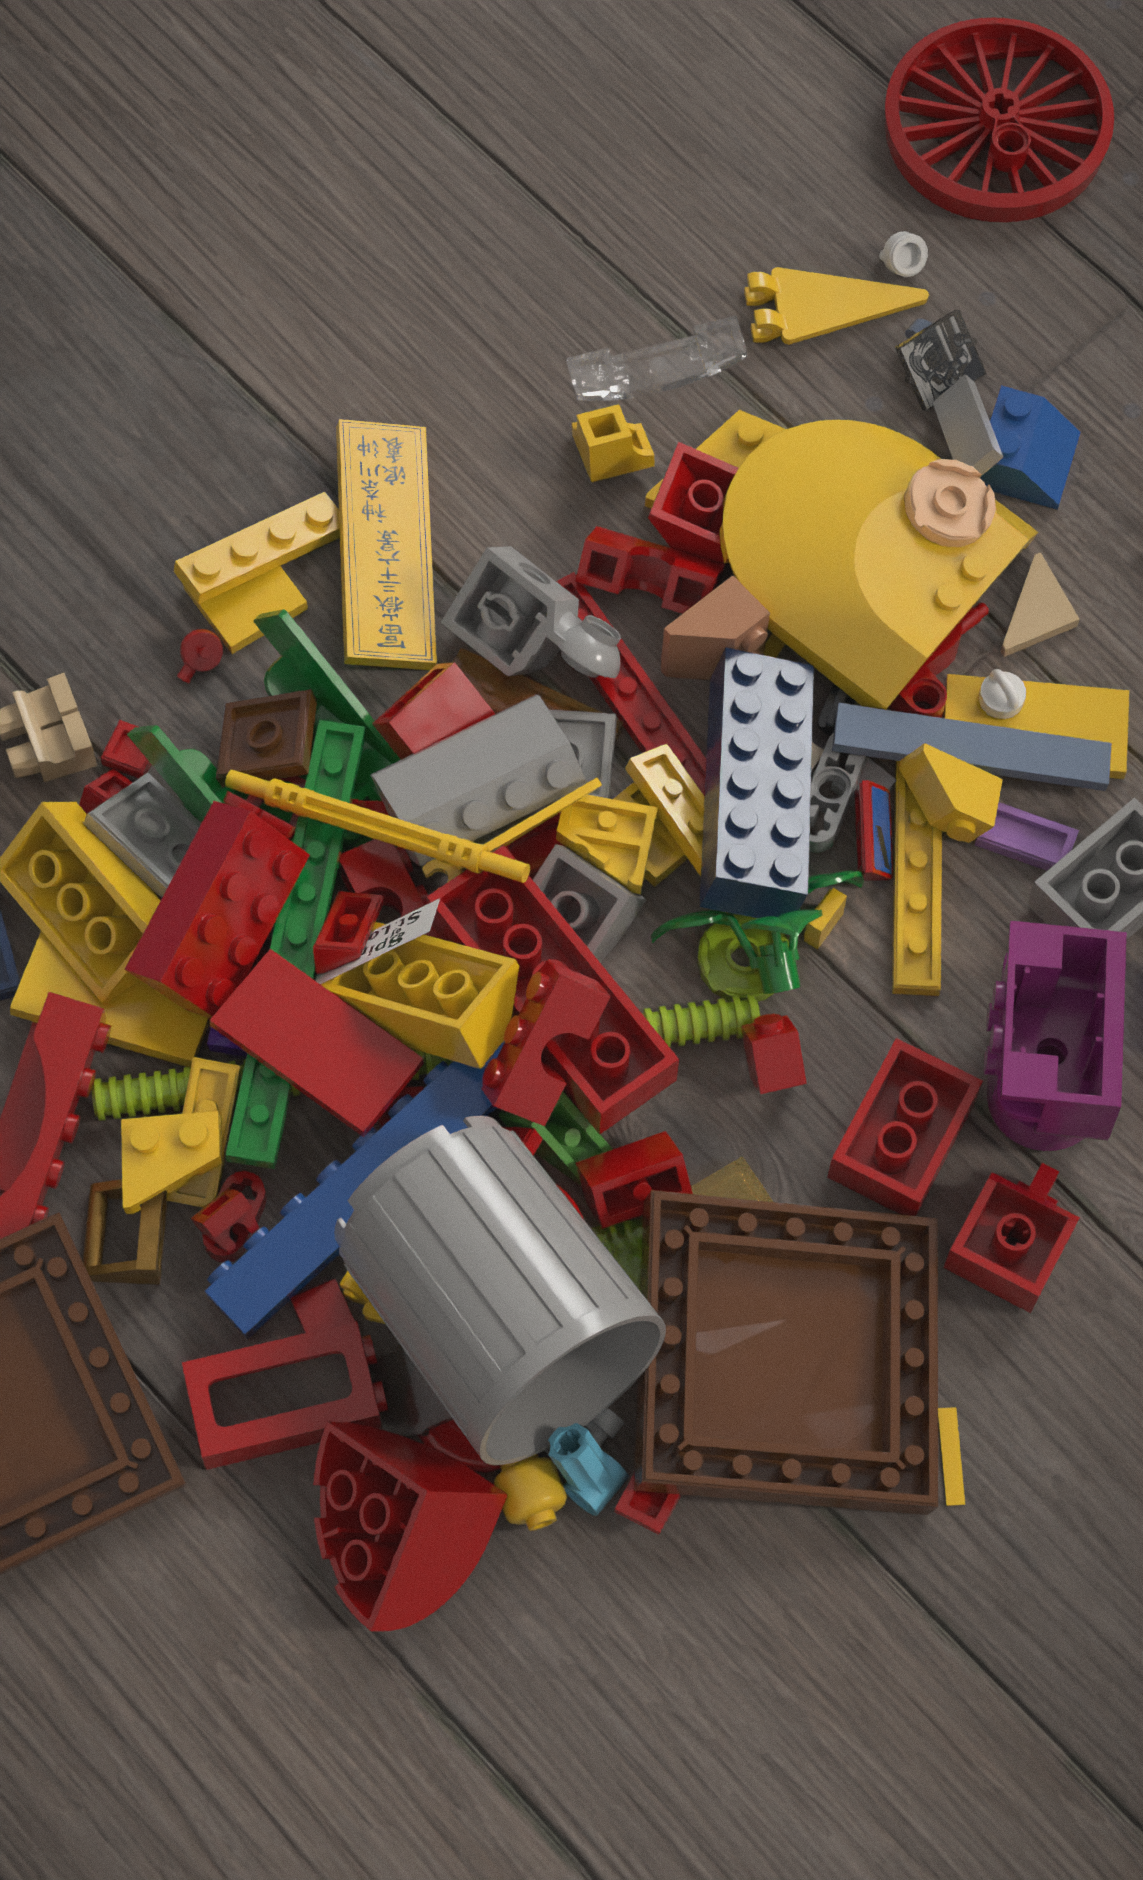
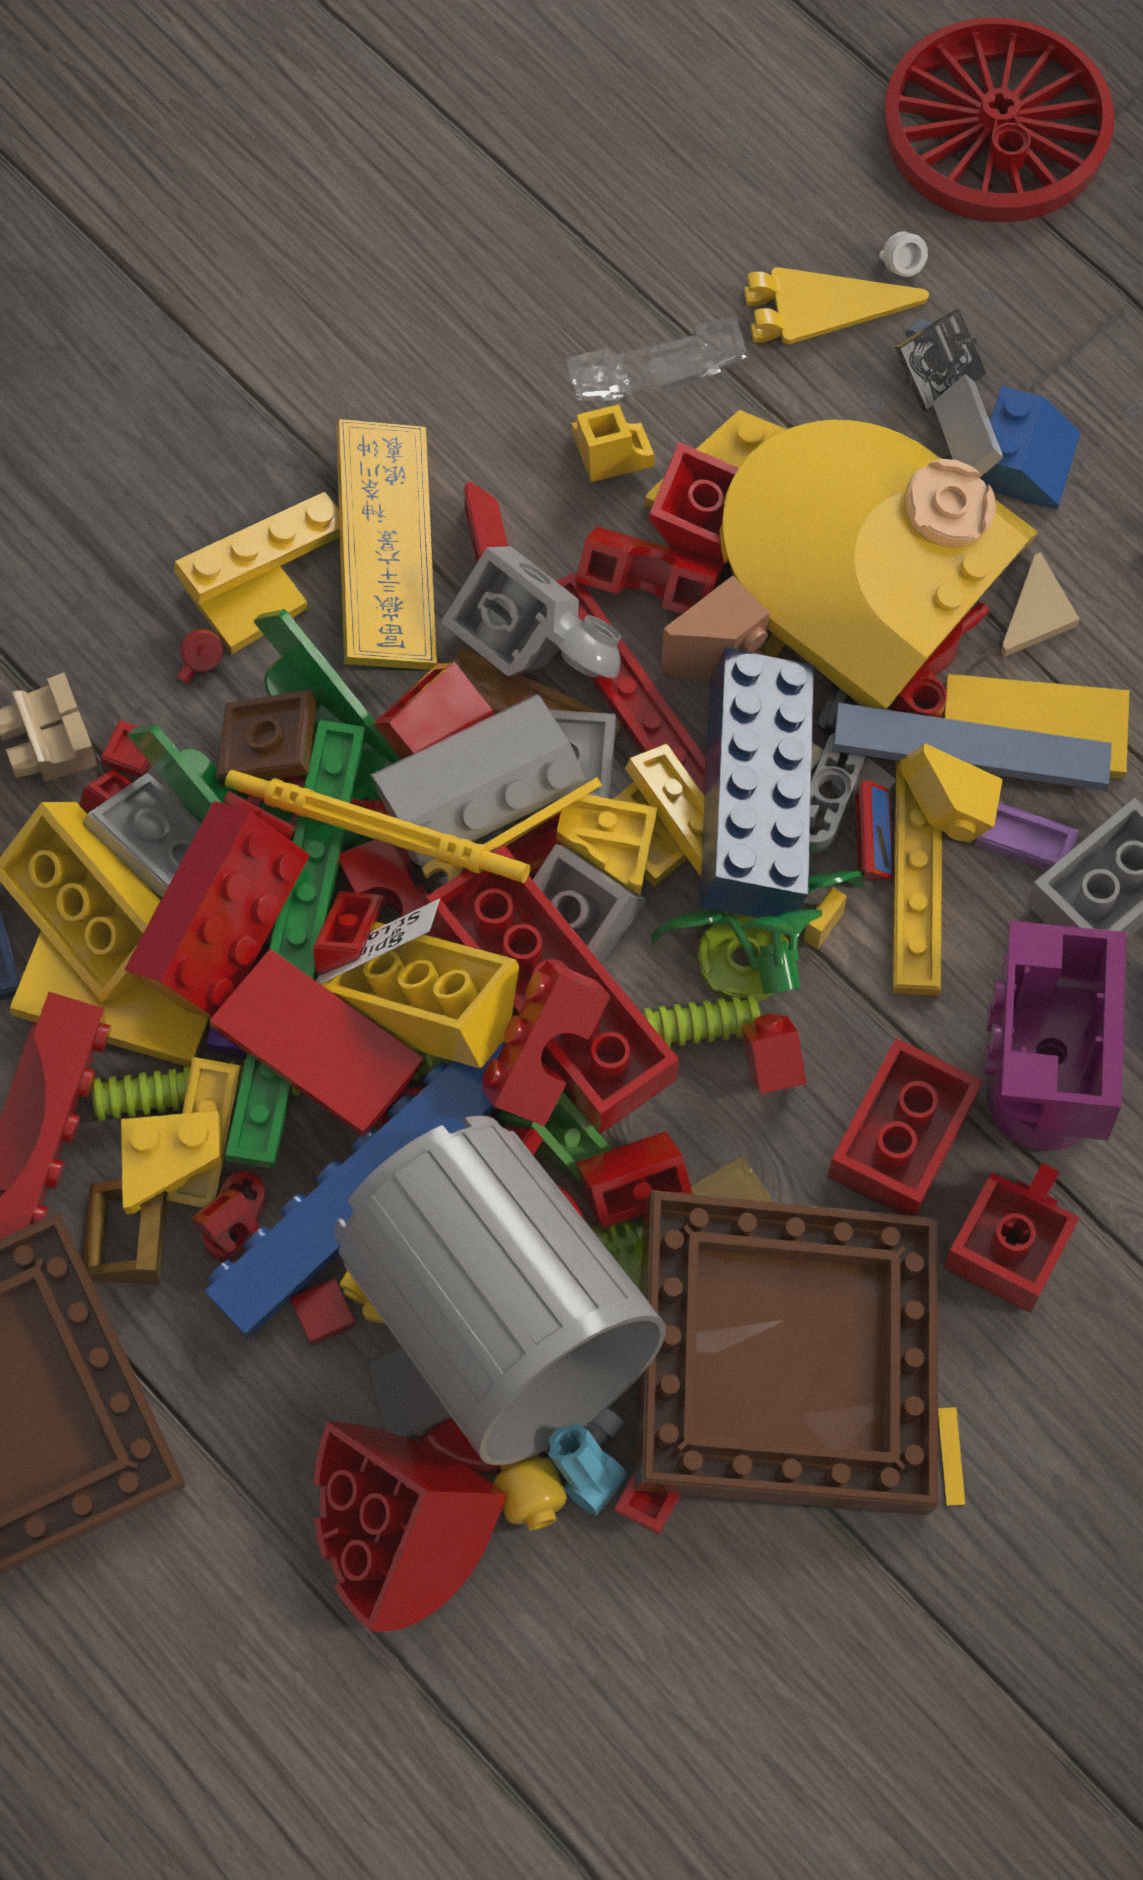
red piece [182,1321,388,1470] -> none
white tile [979,669,1026,719] -> none
none -> red slope [463,482,508,563]

